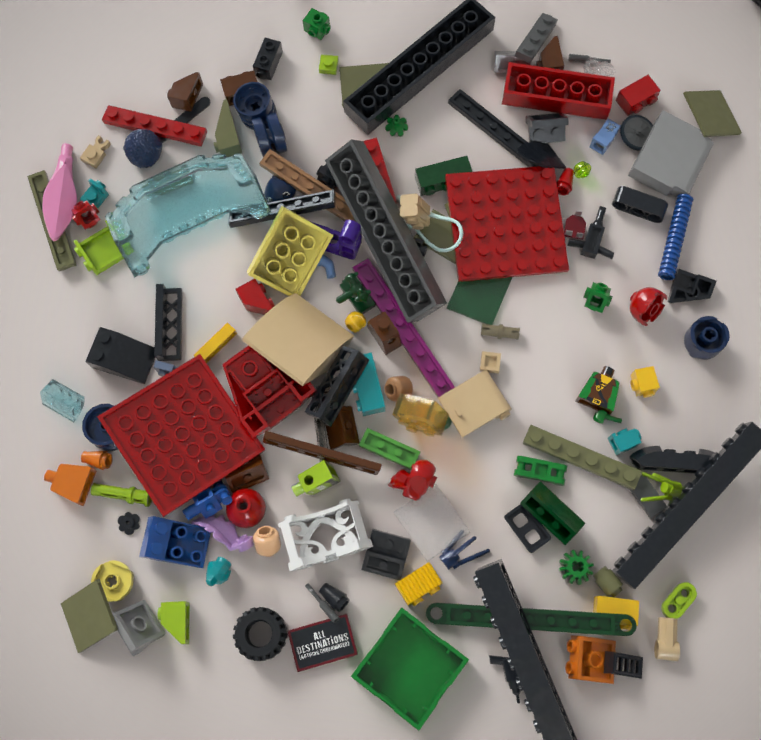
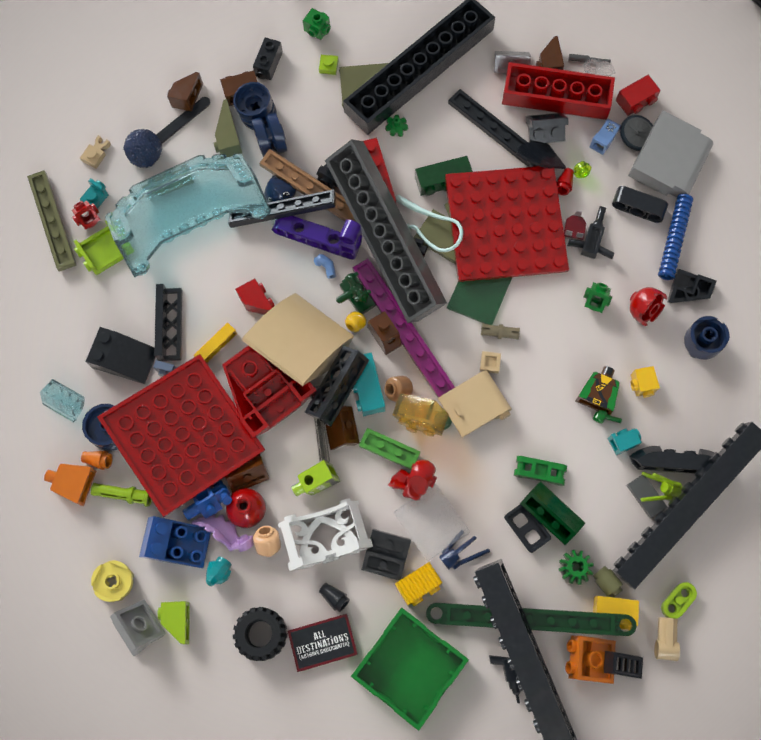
bright pink animal [42,143,77,241] -> none
olive piece [60,579,118,653] -> none
red plate [102,105,207,147] -> none
black plant [118,512,140,535] -> none
light yellow slope [247,206,333,296] -> none
reddish brown tile [263,431,382,475] -> none
dark grey piece [305,583,340,623] -> none
tan brick [400,194,431,230] -> none
dark grey plate [514,13,558,63] -> none
olive plate [523,425,642,491] -> none
olive piece [683,90,742,137] -> none

